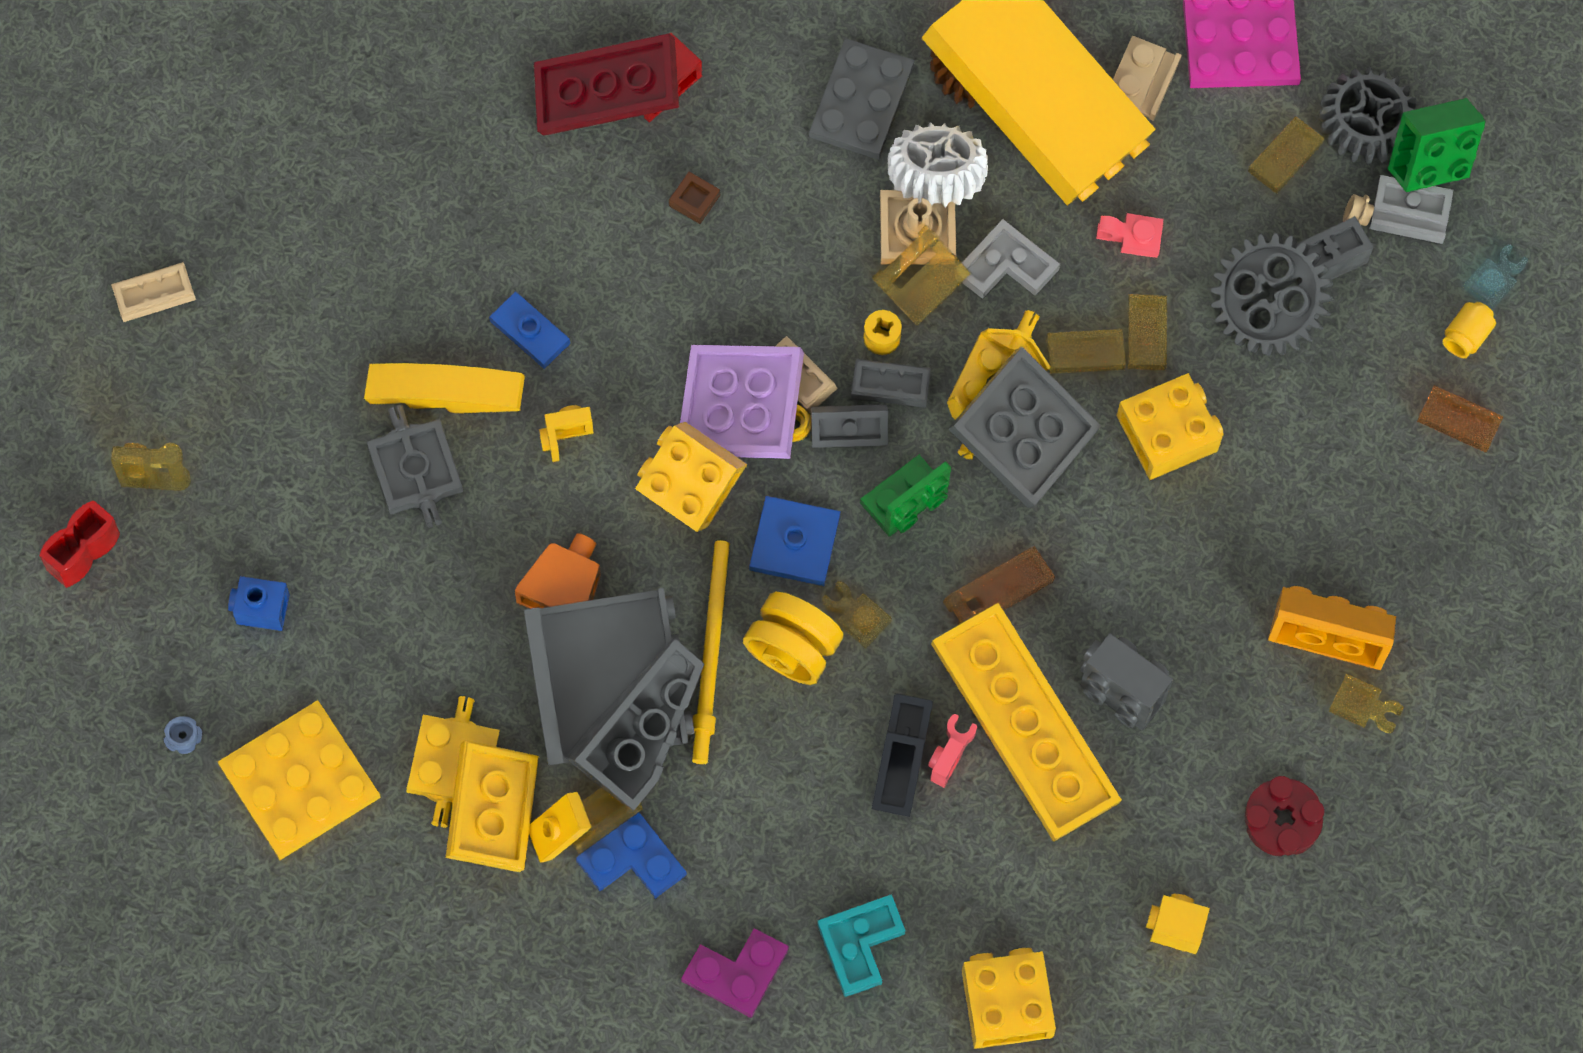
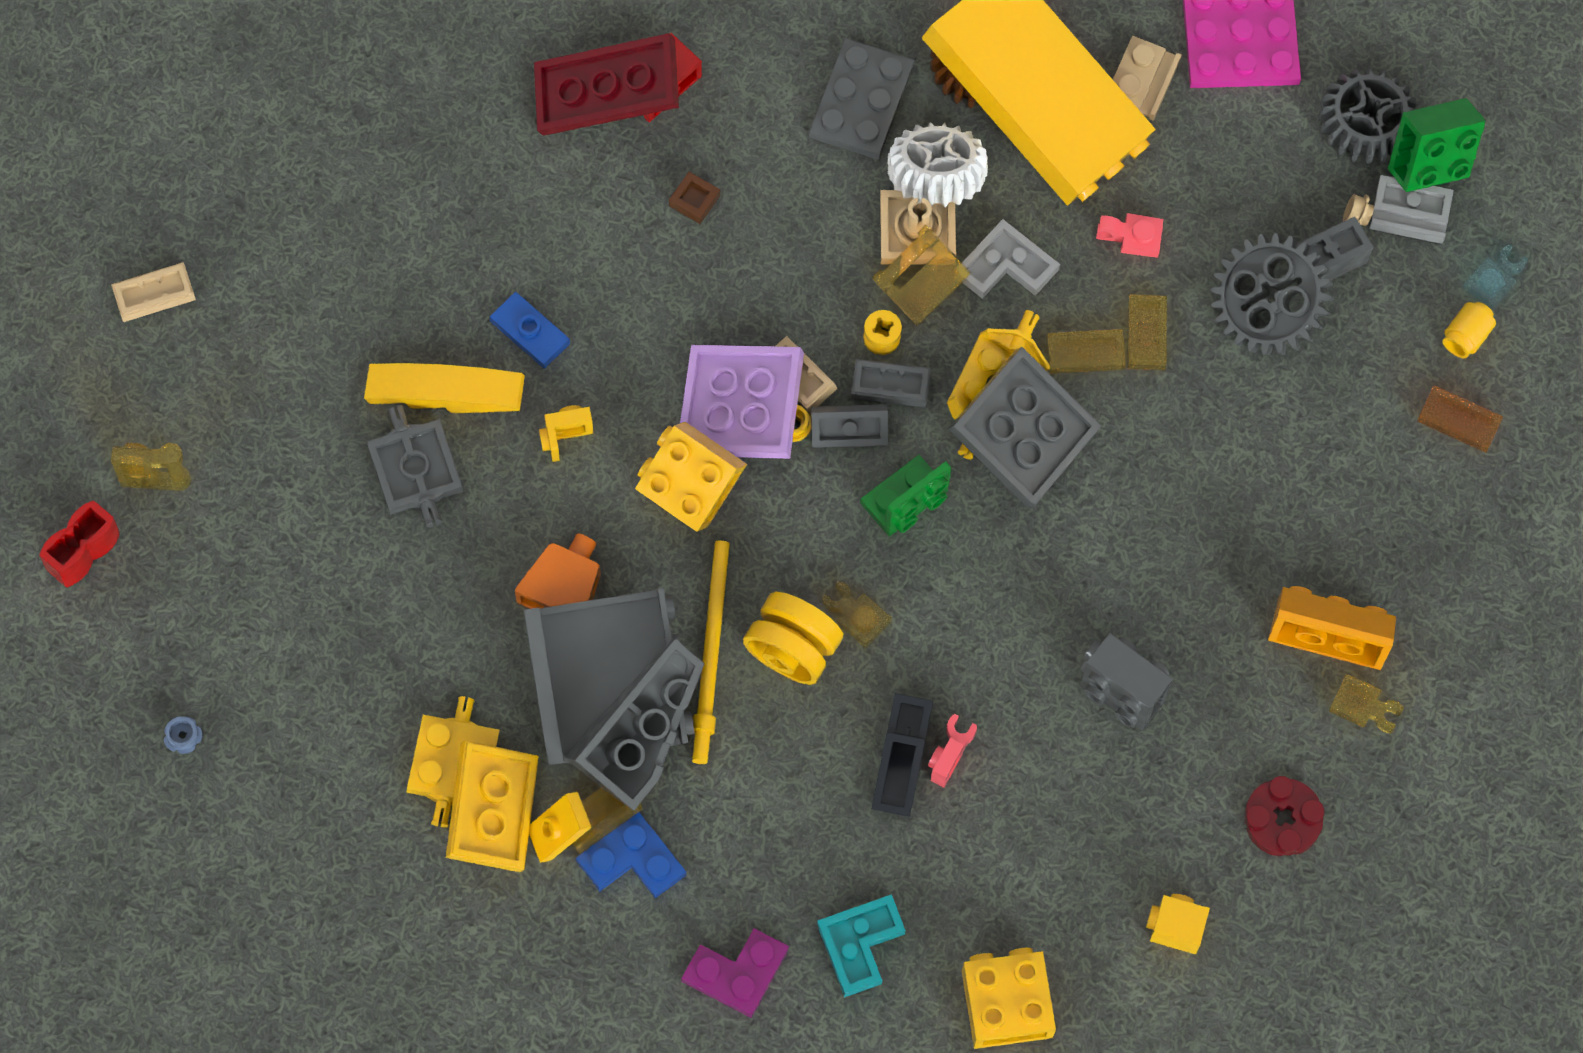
yellow plate [218,700,381,860] -> none
blue brick [228,576,290,631] -> none
blue plate [749,496,841,586] -> none
yellow plate [931,603,1122,842] -> none
clear orange plate [943,546,1055,625] -> none
yellow brick [1117,373,1224,480] -> none
clear yellow plate [1248,116,1325,194] -> none

